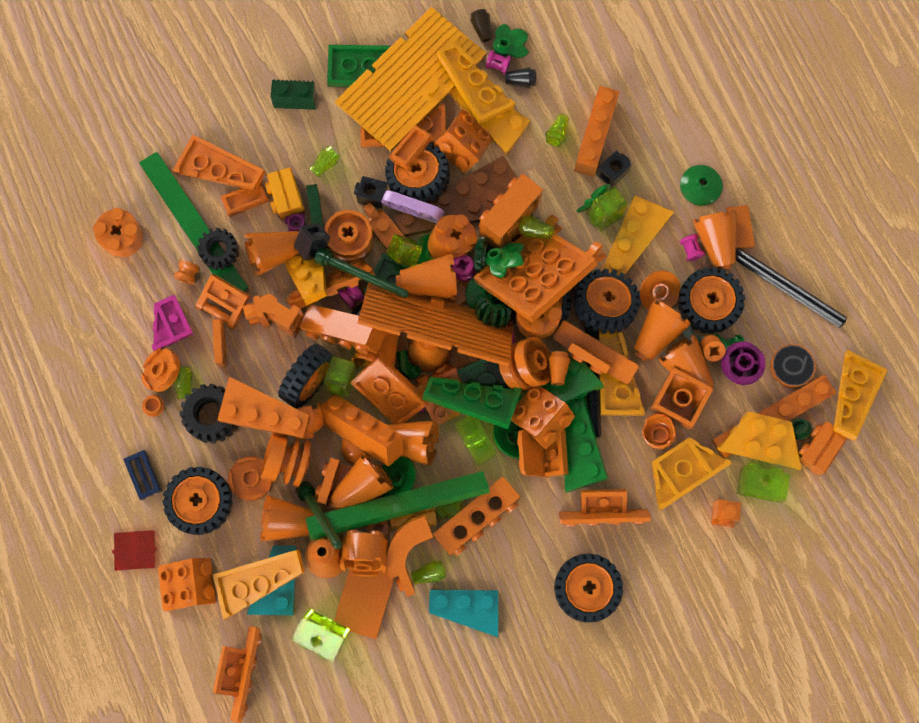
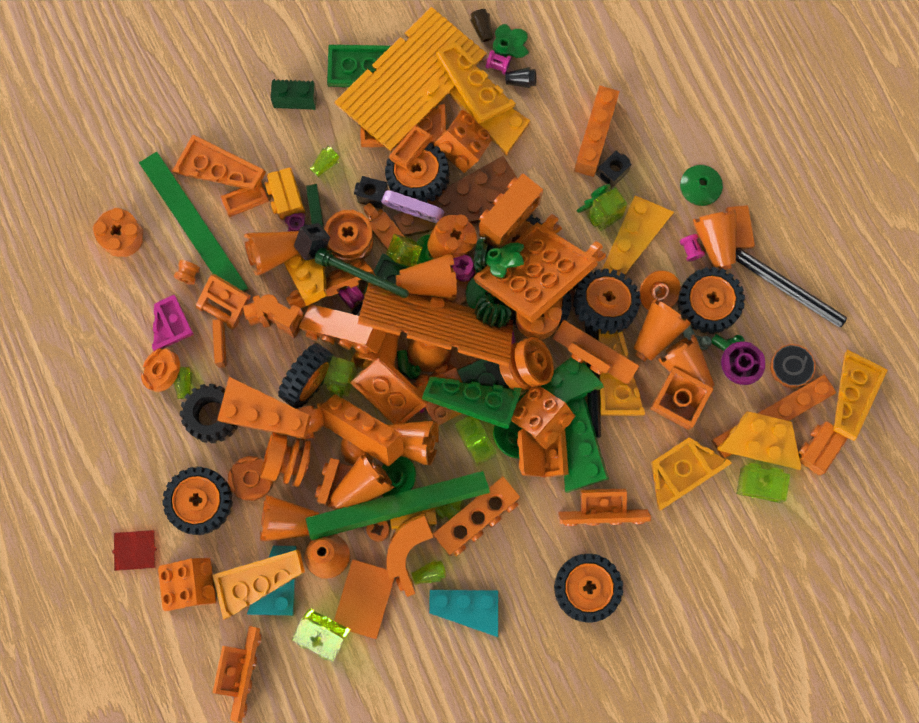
dark blue tile [123,450,162,501] -> none
orange plate [142,395,165,417] -> none
black tyre [197,228,239,270] -> none
dark green piece [295,481,342,549] -> none
orange brick [340,530,389,577] -> none
clear neon green cone [519,215,554,239] -> none
clear neon green cone [545,114,569,147] -> none
orange cone [548,351,571,386] -> none
orange hair [642,413,676,449] -> none
orange wheel [699,335,725,362] -> none
orange brick [711,499,741,528] -> none
dark green plate [792,418,813,440] -> none

